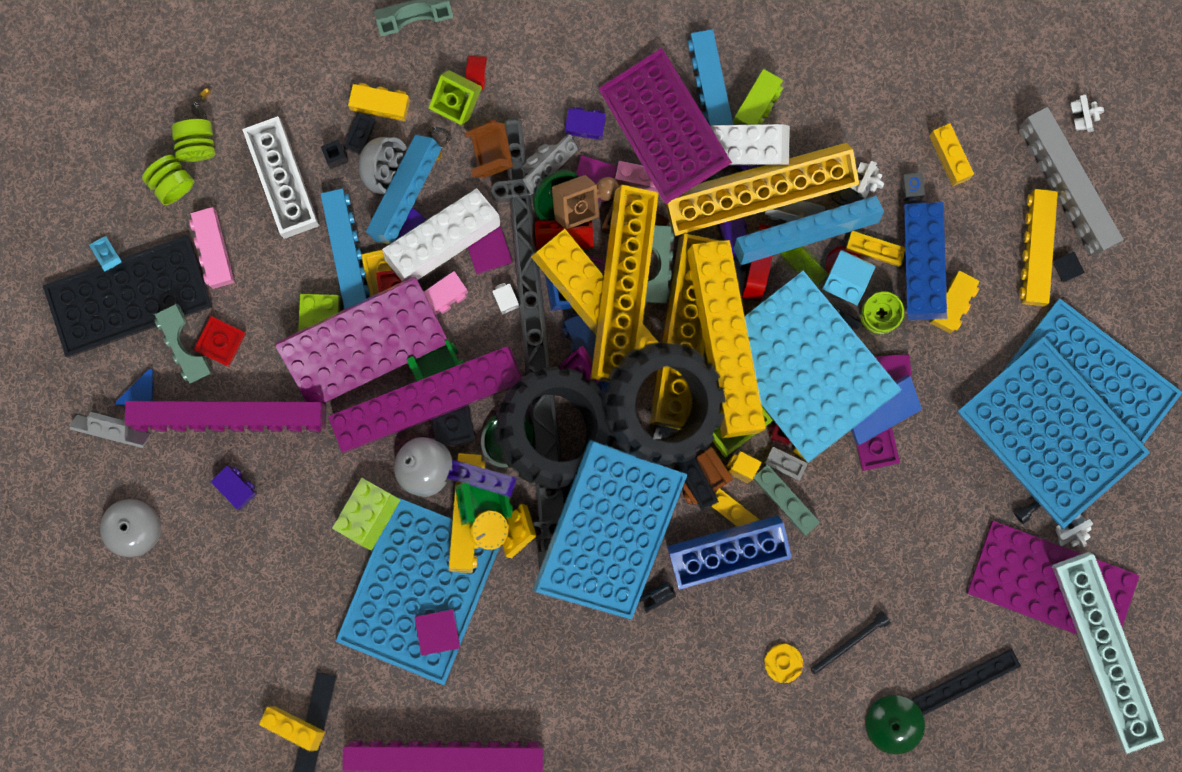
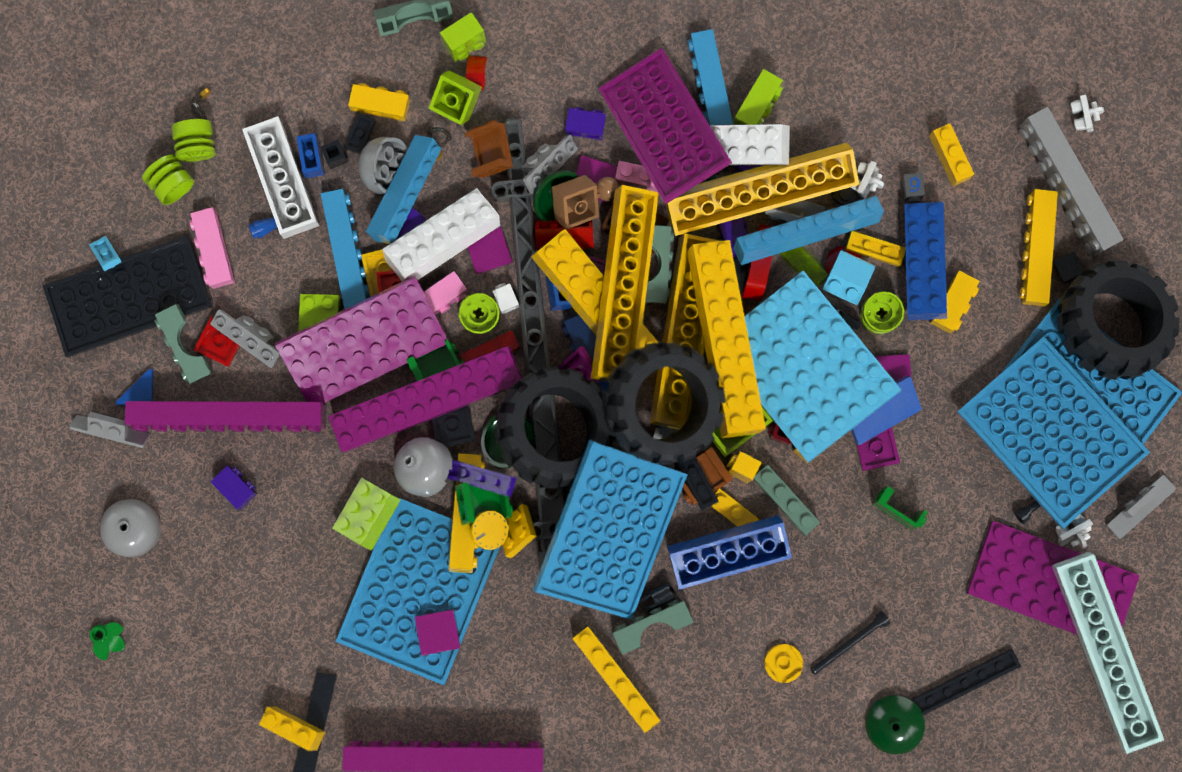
light grey plate [764,447,808,481] -> none
none -> green plate [89,622,125,661]
none -> light grey bracket [211,309,280,368]
none -> blue cone [248,217,278,239]
none -> blue brick [296,133,325,179]
none -> lime brick [440,12,486,62]
none -> lime wheel [458,293,499,334]
none -> red plate [460,330,520,363]
none -> yellow brick [572,626,660,733]
none -> sand green arch [613,599,693,655]
none -> green panel [872,486,928,530]
none -> black tyre [1057,261,1180,380]
none -> light grey bracket [1107,475,1176,539]

